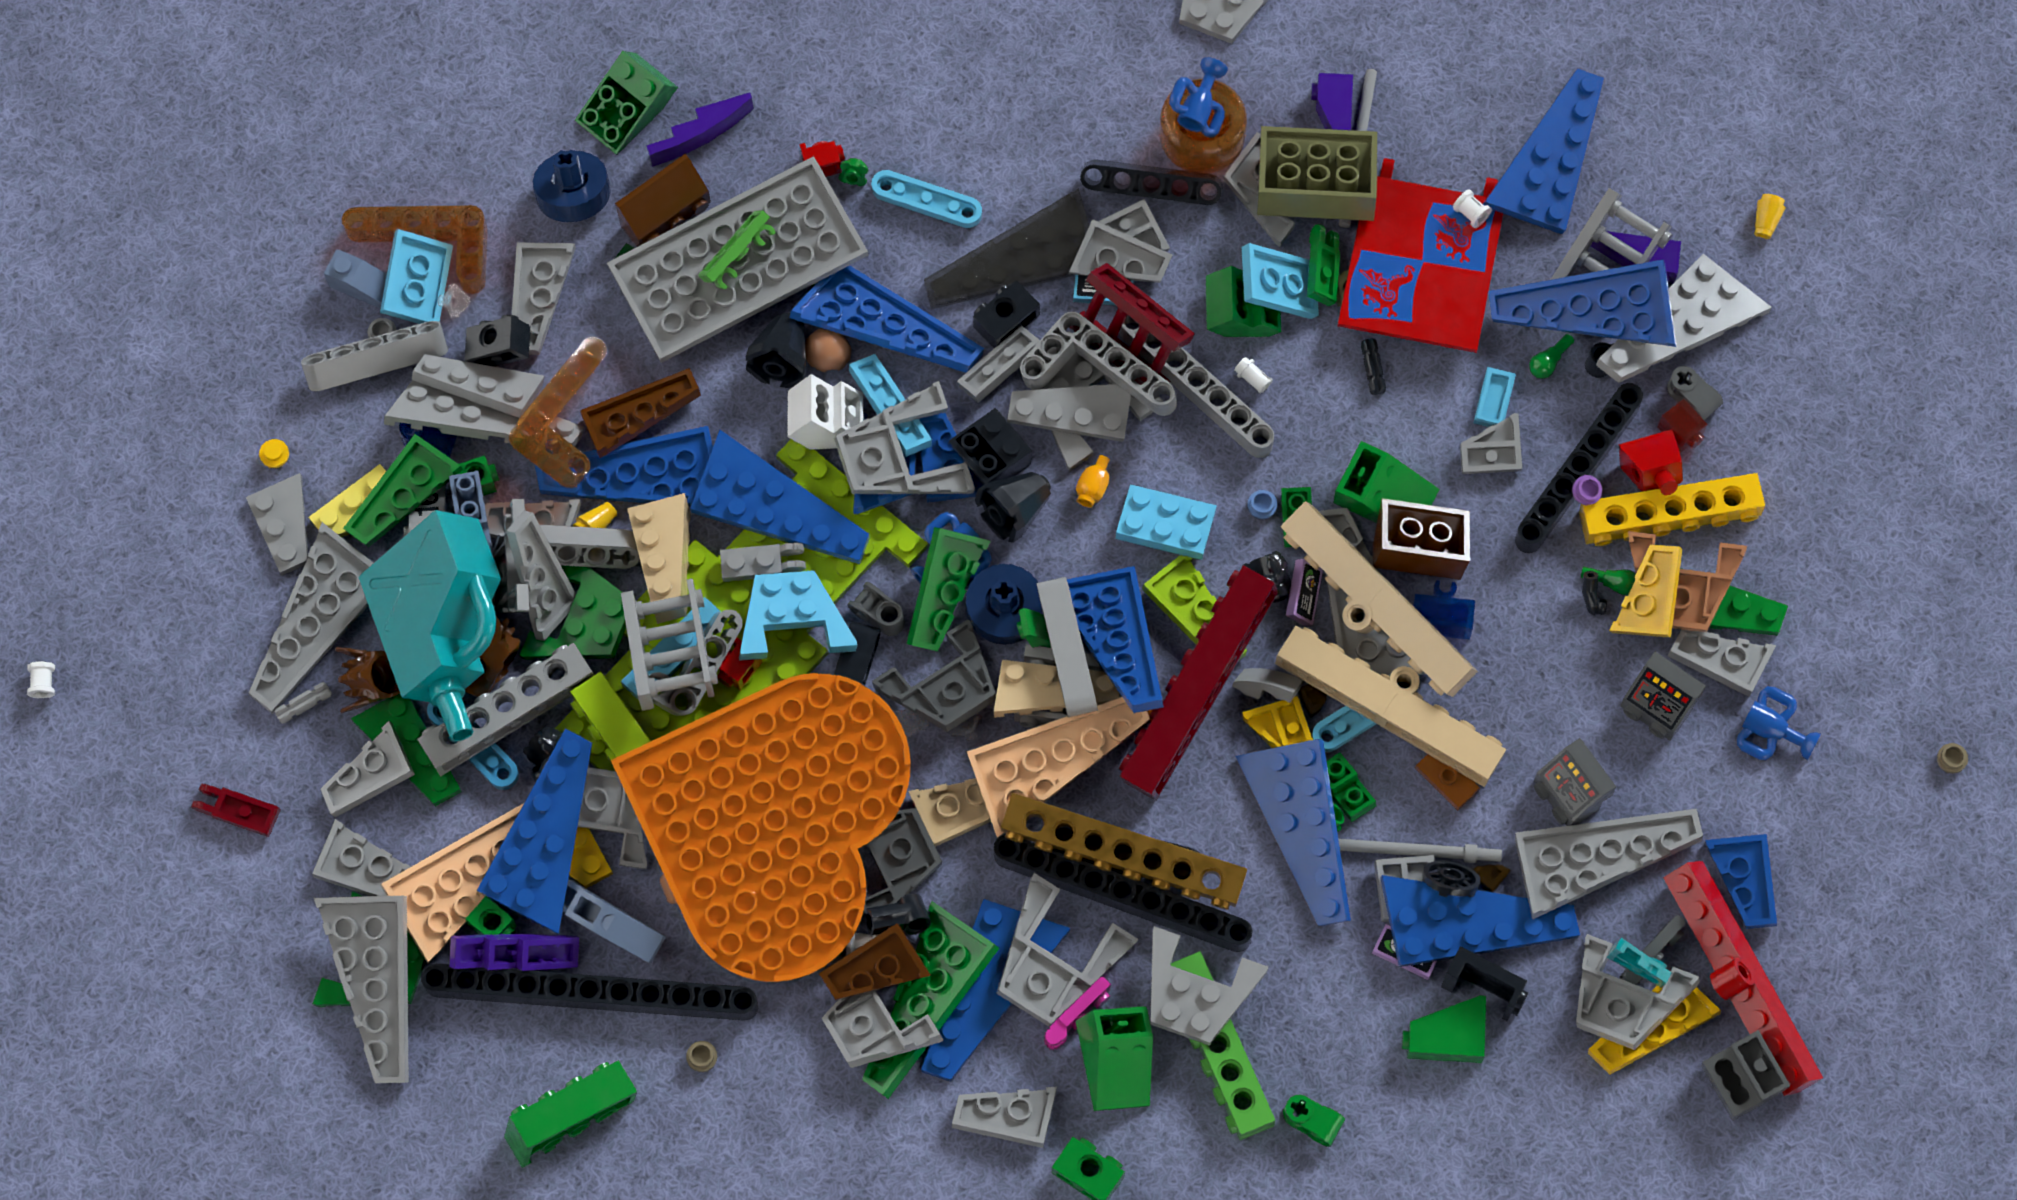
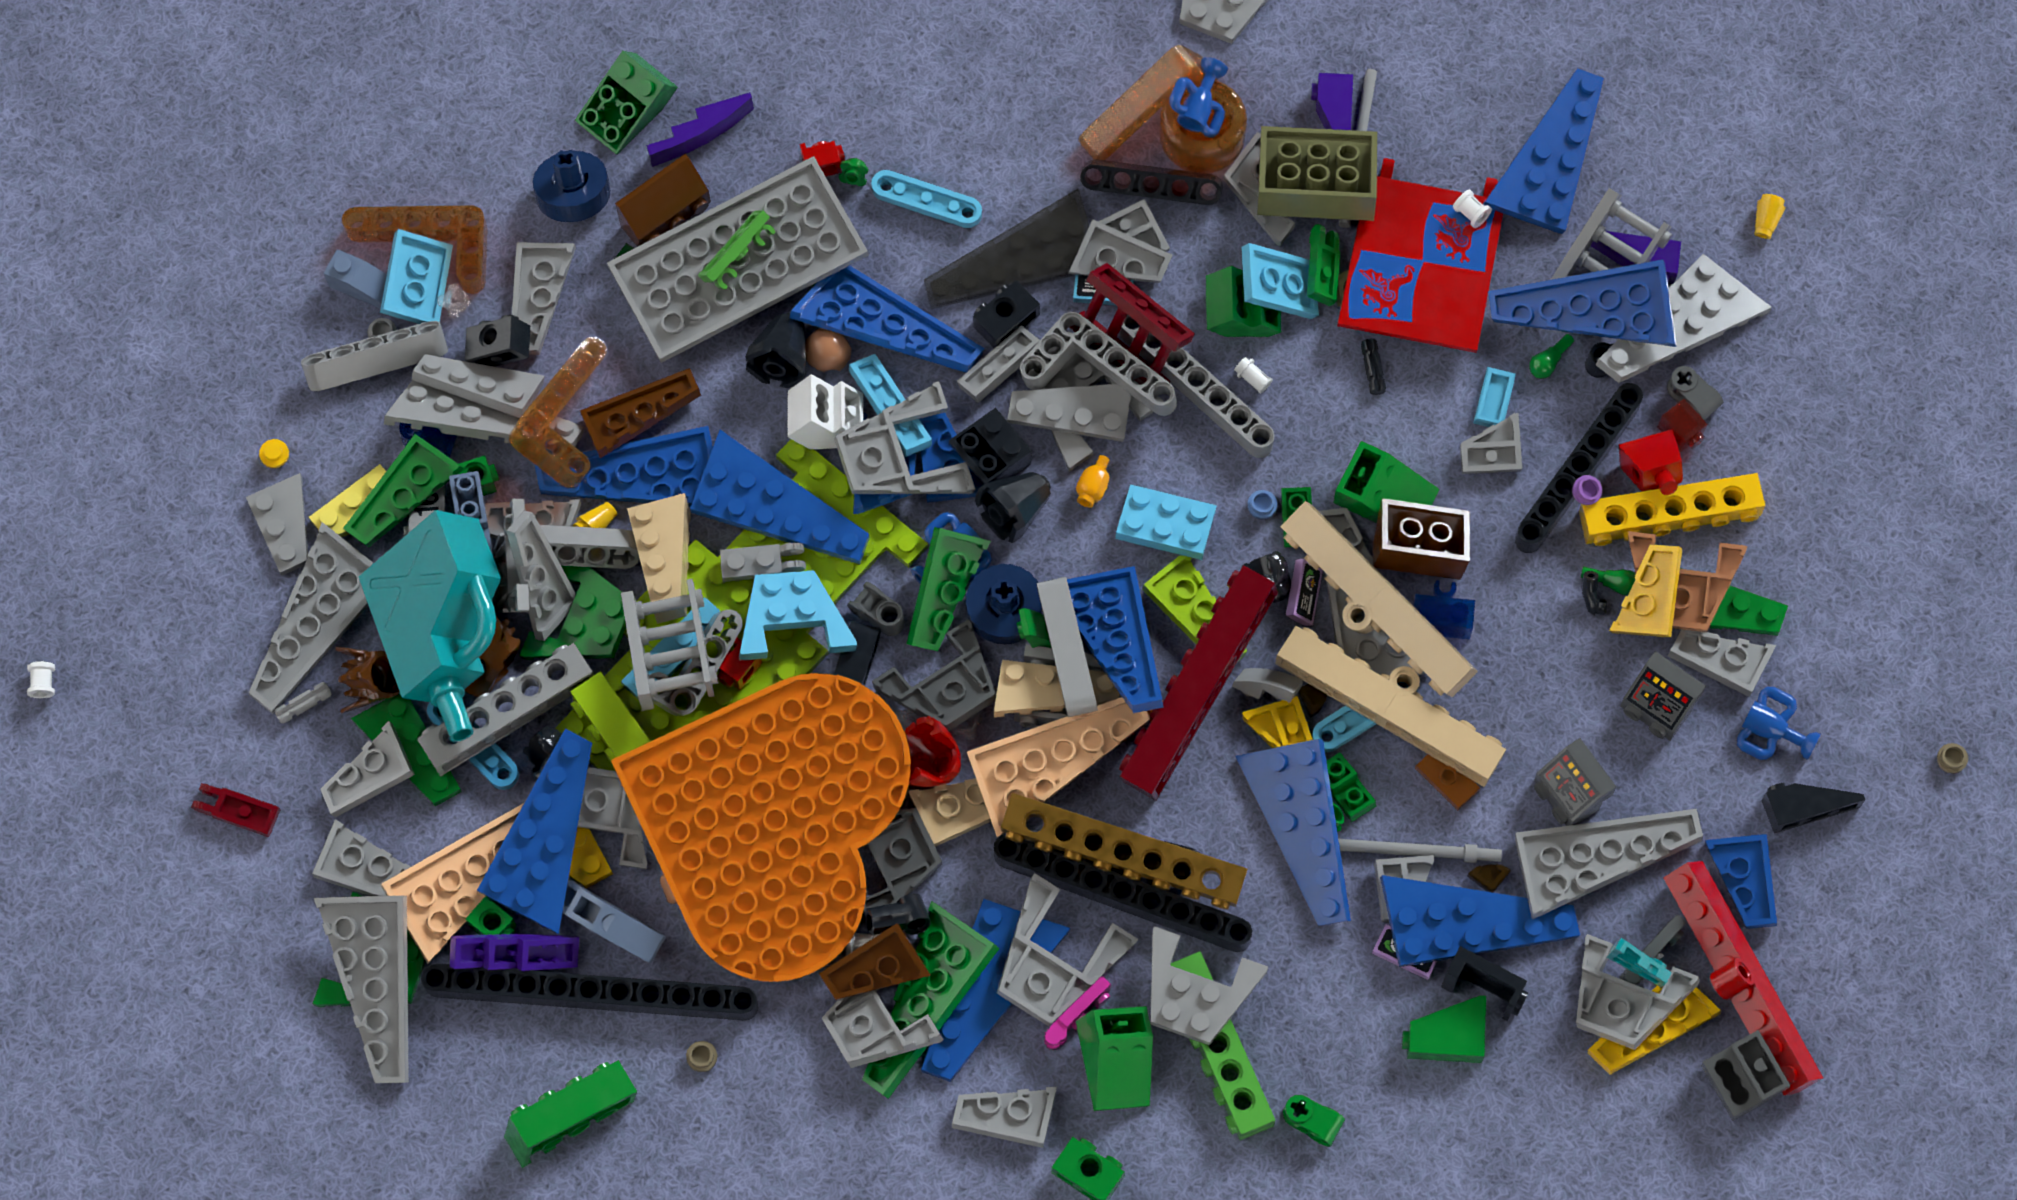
black wheel [1422,860,1480,897] -> none
none -> red hair [904,716,962,787]
none -> clear orange beam [1078,45,1218,160]
none -> black slope [1761,783,1865,834]

